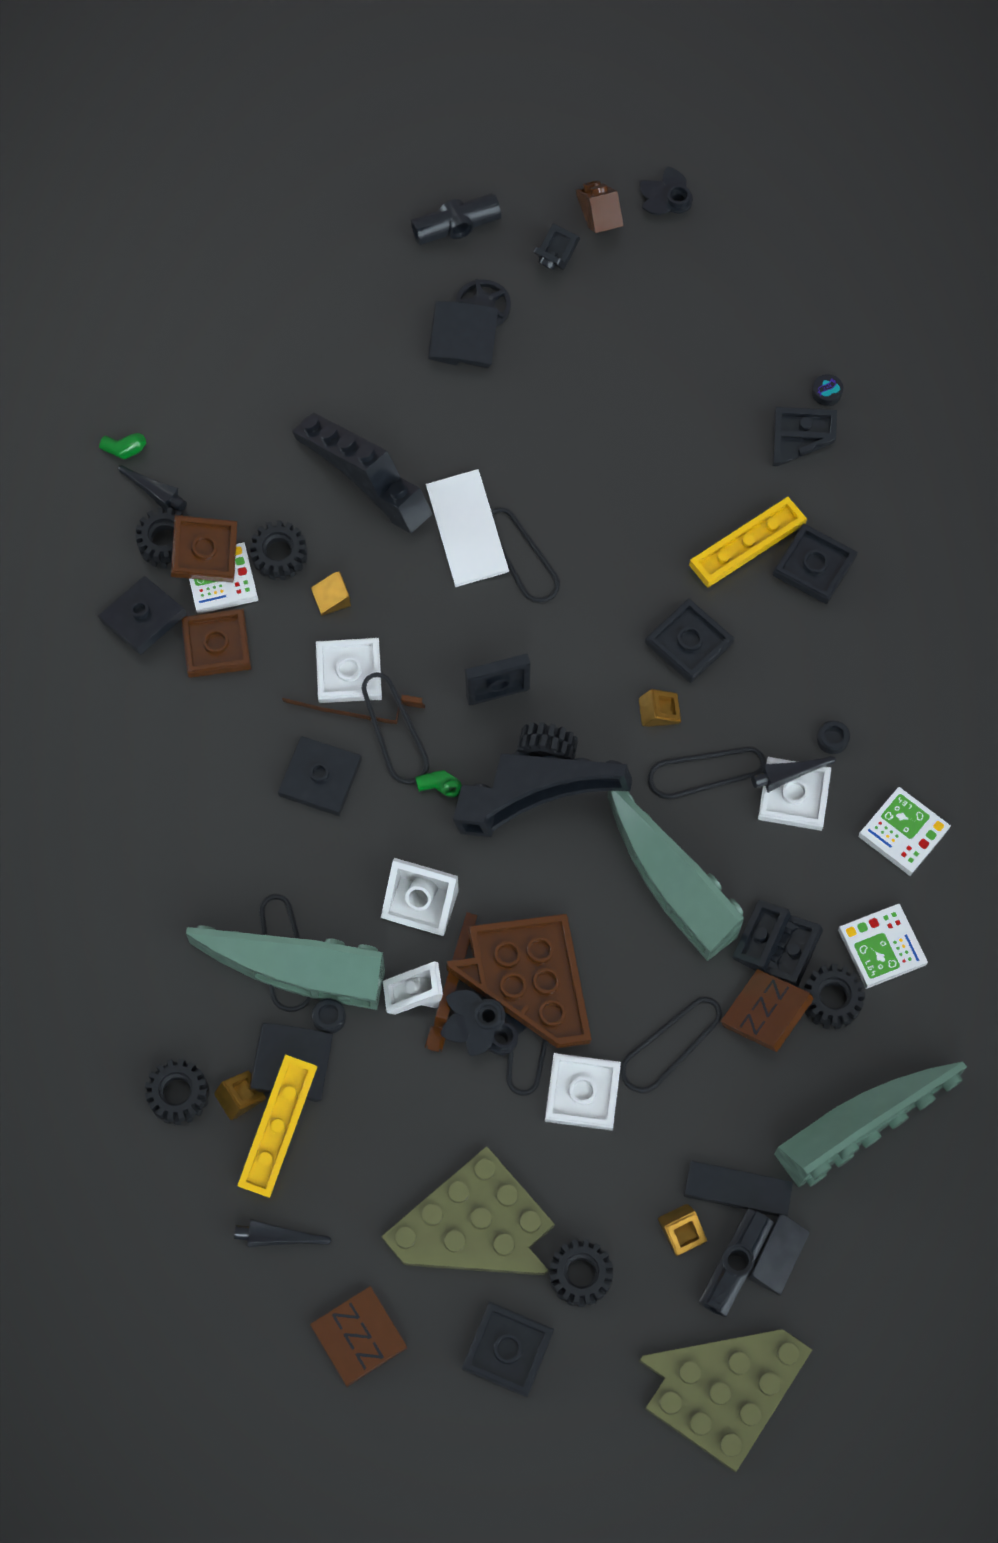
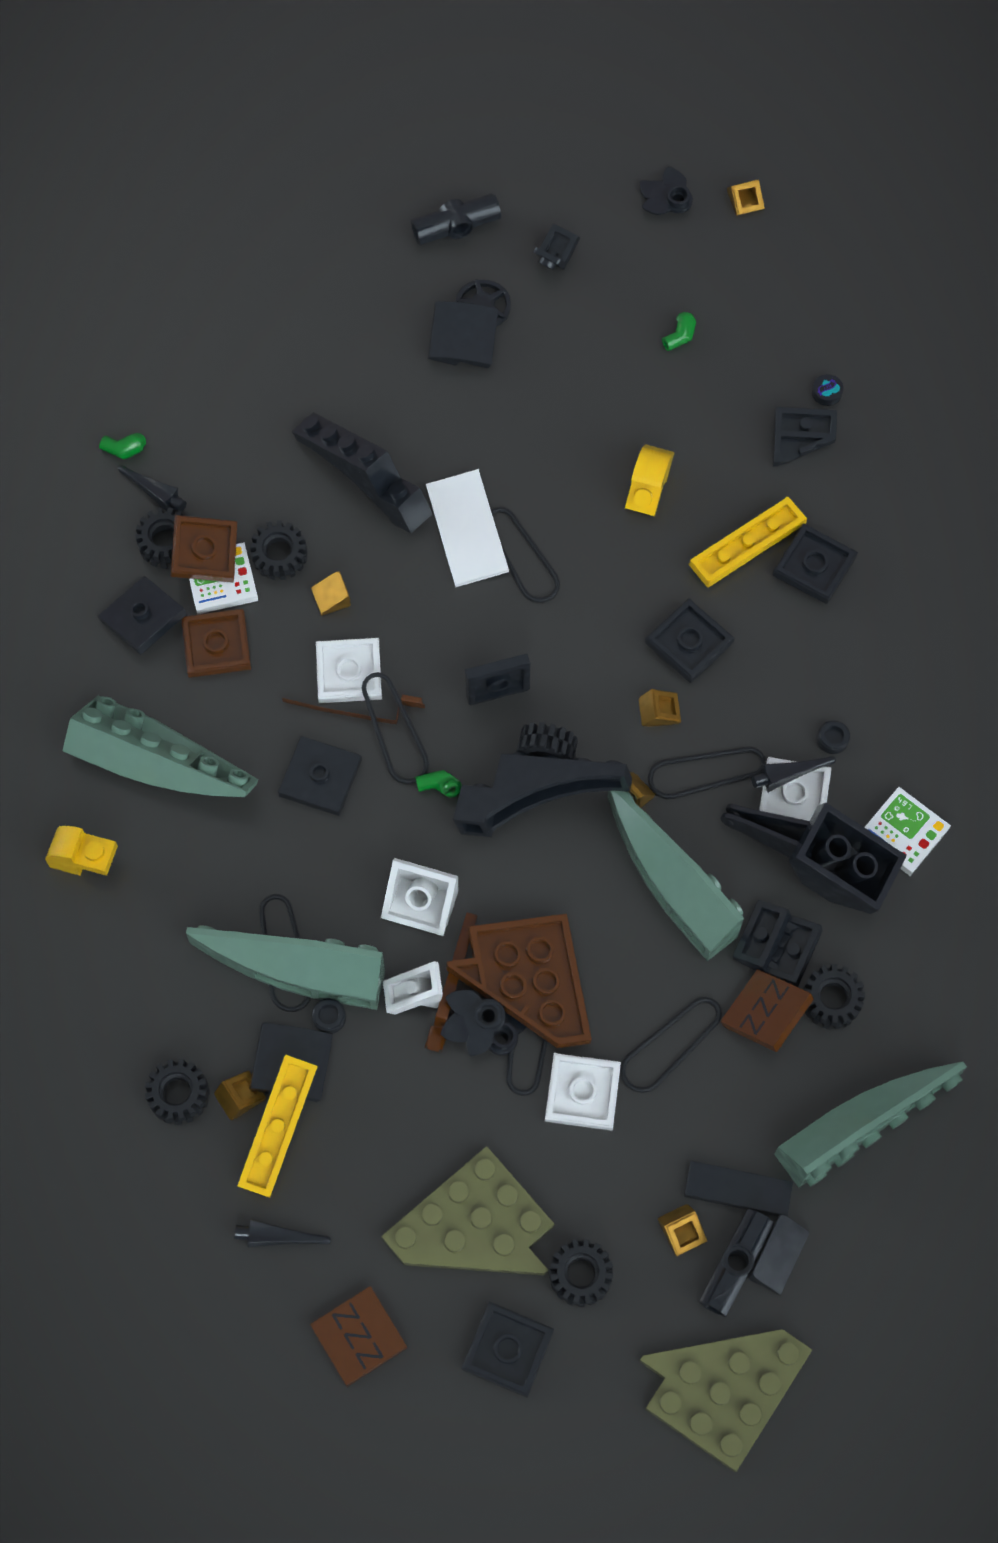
reddish brown slope [576,180,624,233] -> none
white tile [838,904,928,989] -> none
none -> yellow brick [45,826,118,876]
none -> sand green wedge [62,695,258,797]
none -> yellow brick [625,444,674,516]
none -> pearl gold slope [628,772,655,808]
none -> green arm [662,312,696,351]
none -> black slope [720,802,907,914]
none -> pearl gold slope [727,180,765,216]

